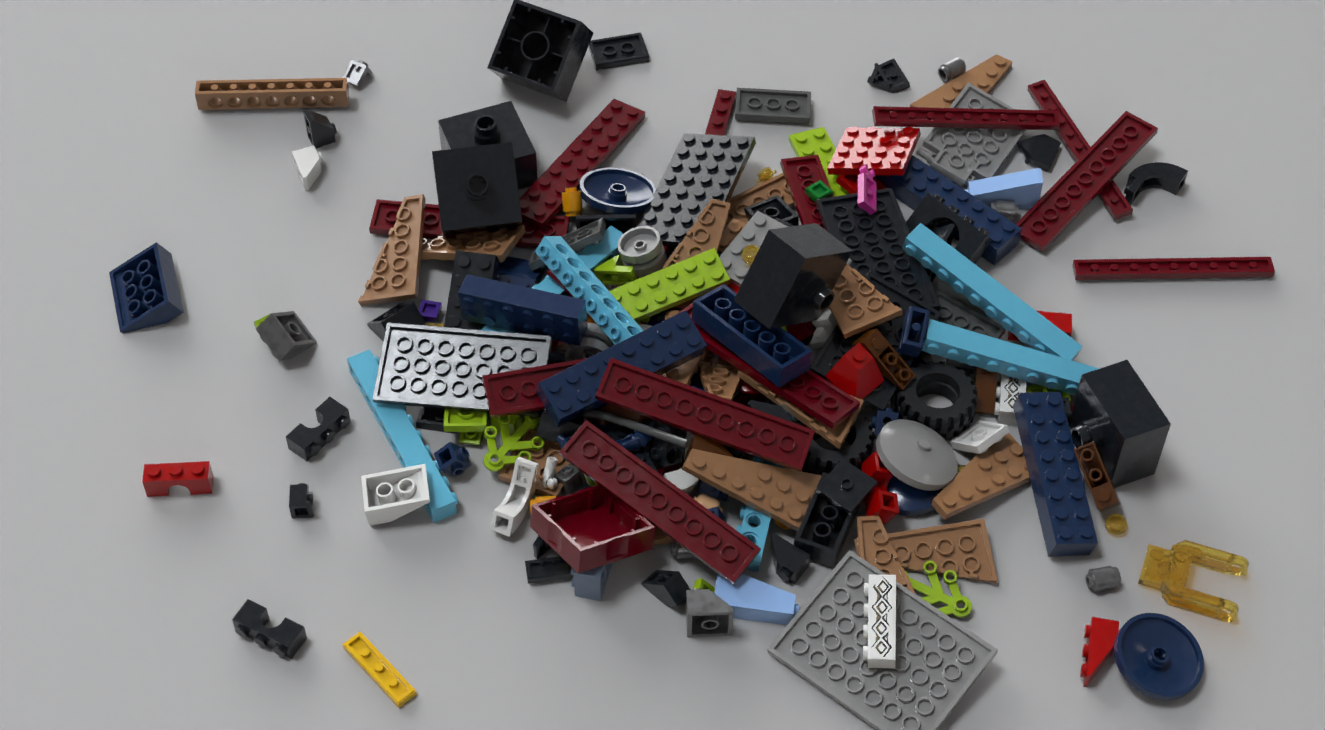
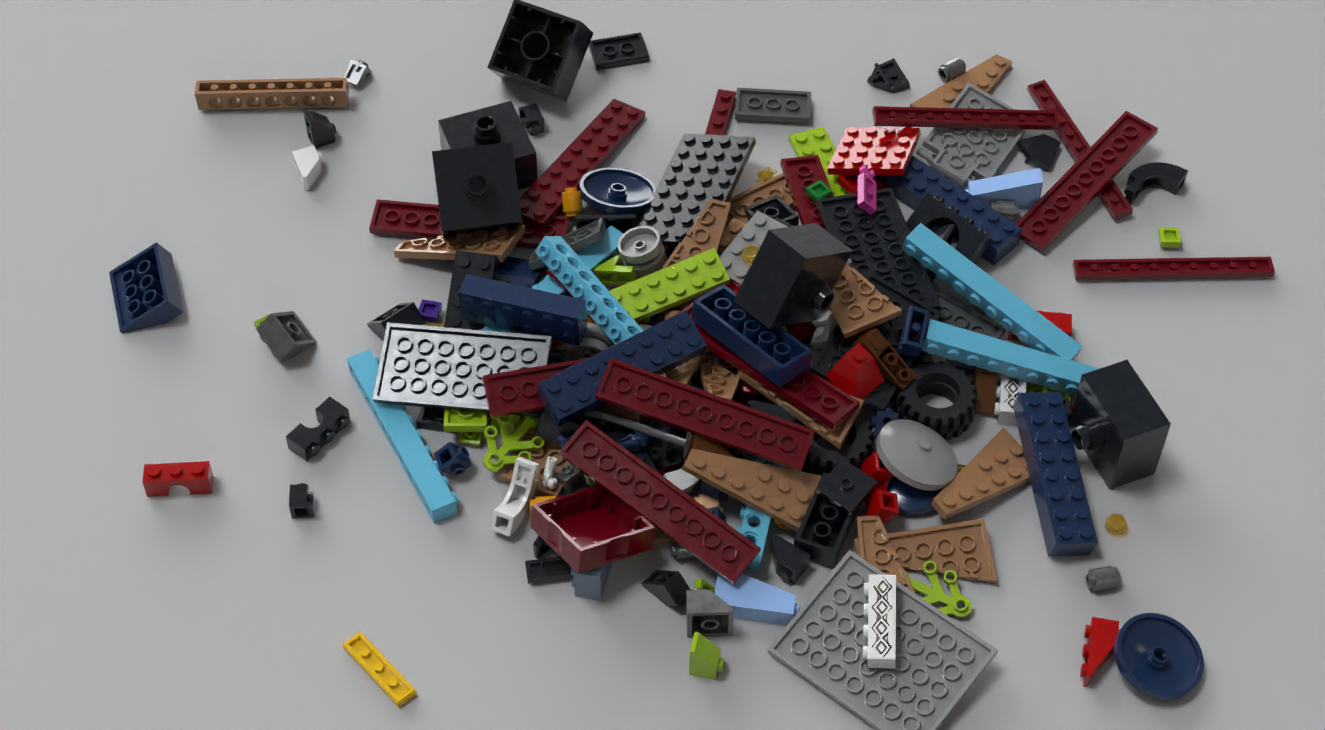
black arch [232,599,307,659] -> none
medium nougat wing [358,194,426,306] -> none
white slope [361,464,430,526] -> none
white plate [950,420,1010,454] -> none
reddish brown slope [1073,441,1121,512] -> none
clear yellow plate [1138,540,1249,622] -> none
none -> black brick [518,103,544,135]
none -> lime slope [689,632,724,680]
none -> lime plate [1158,227,1181,248]

